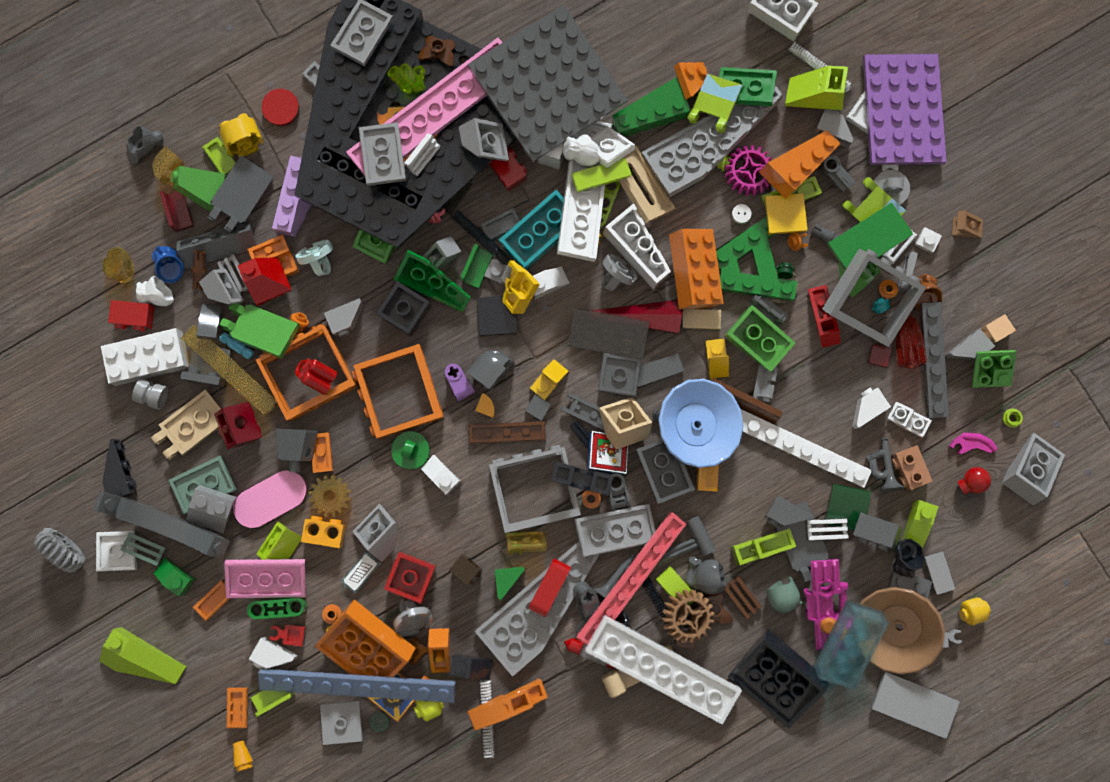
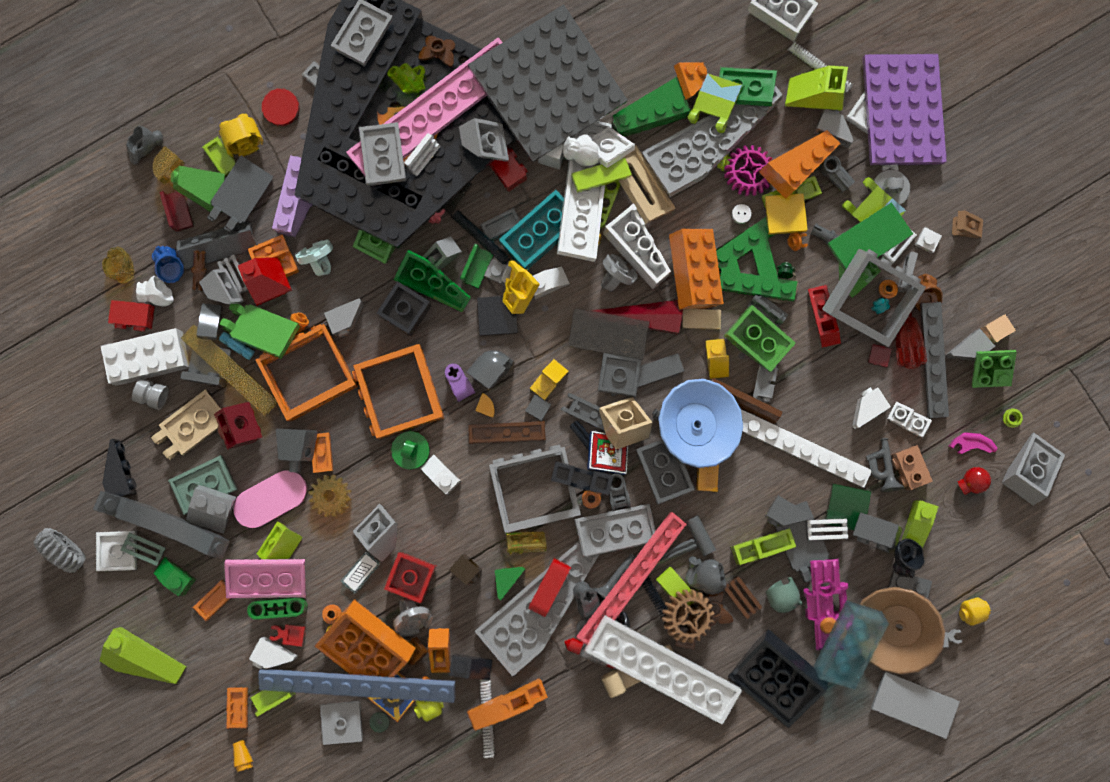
red piece [295,358,337,395] -> none
light orange brick [301,516,346,548] -> none
light grey tile [924,552,955,595] -> none

